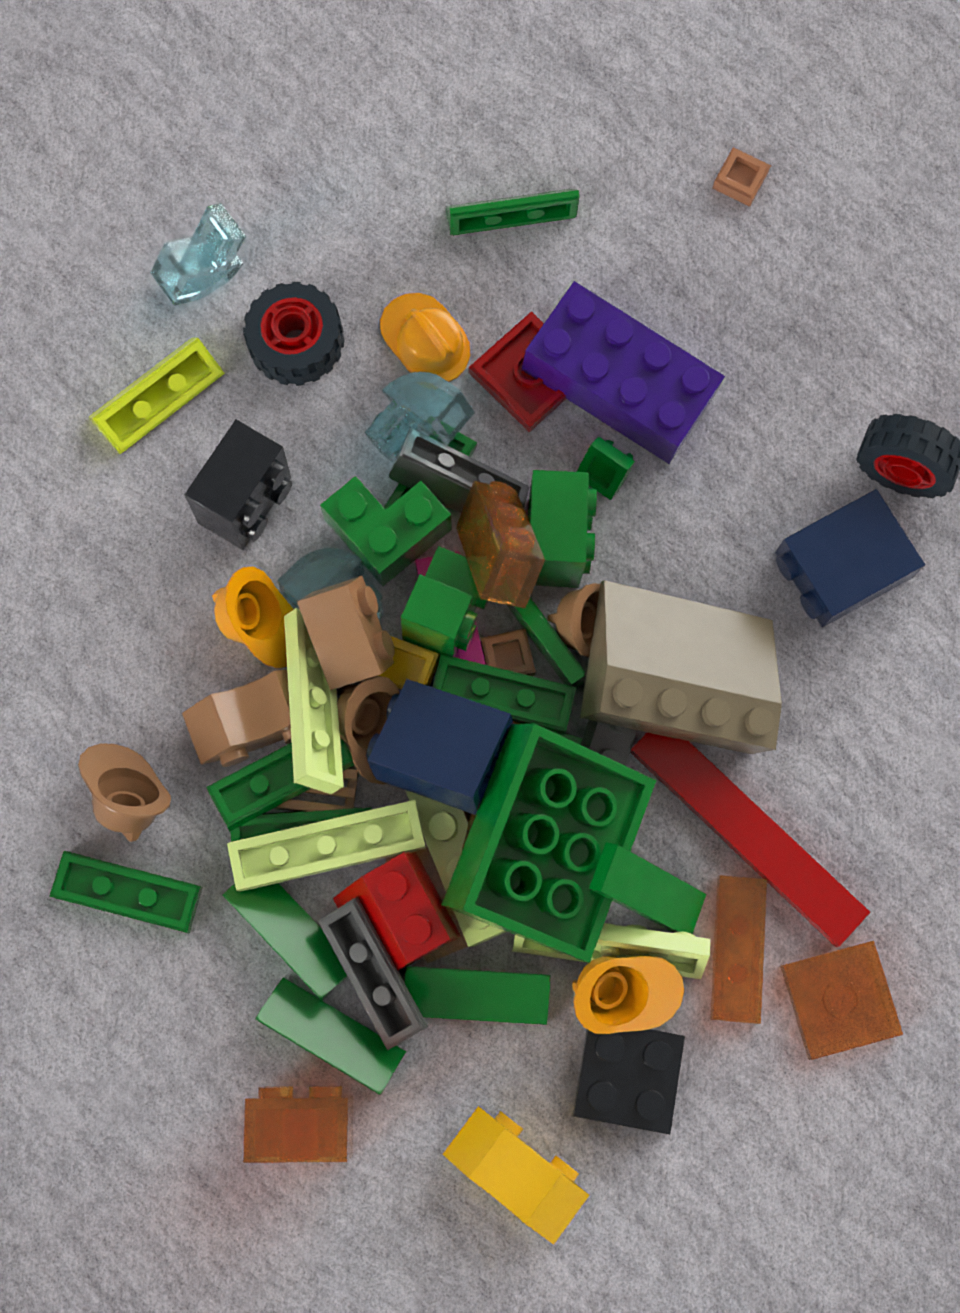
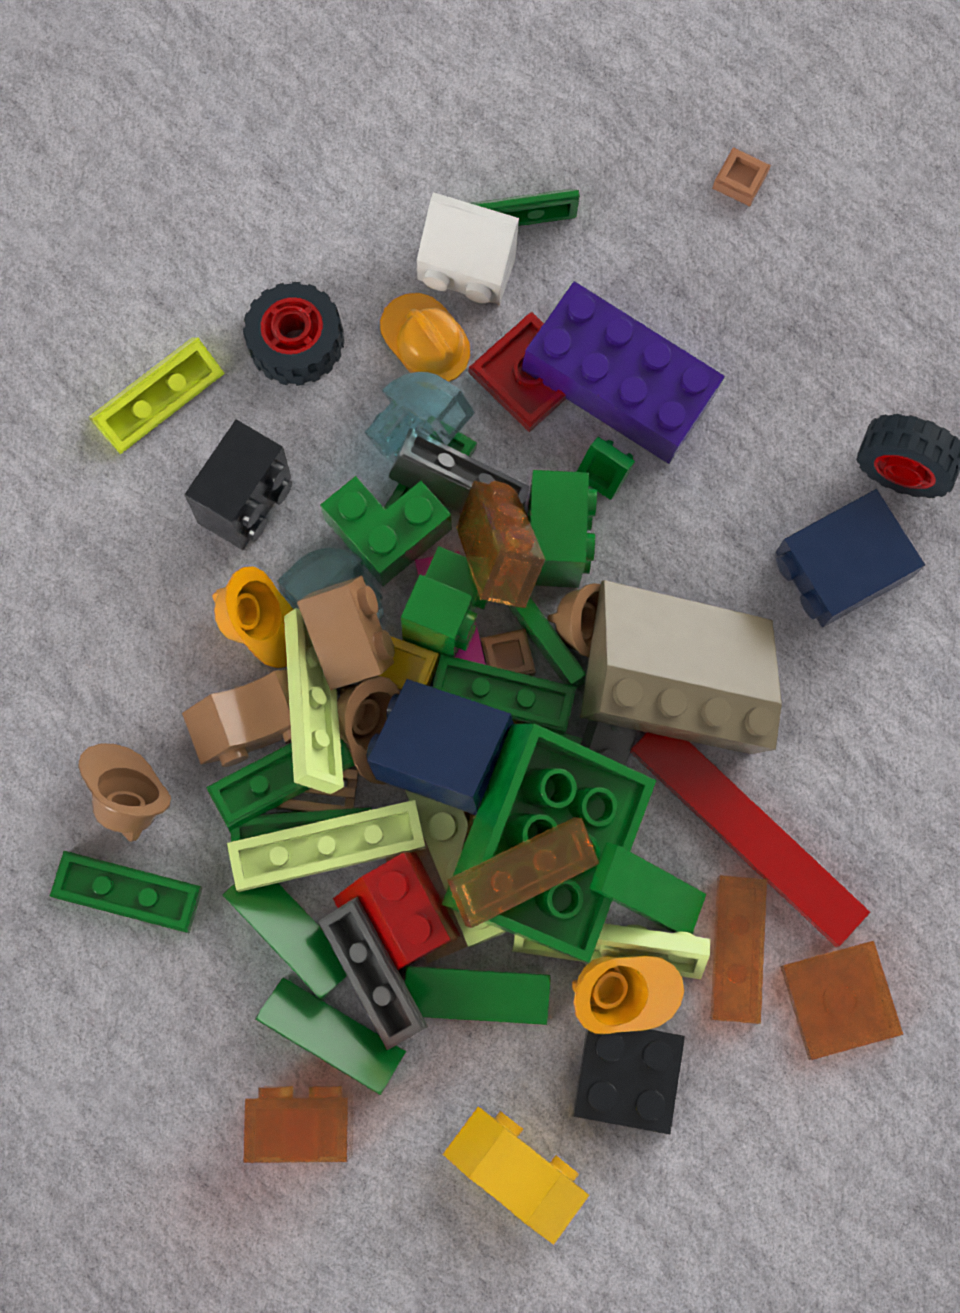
clear light blue brick [150,203,246,306] -> none
none -> white slope [417,192,519,305]
none -> clear orange tile [447,817,599,928]

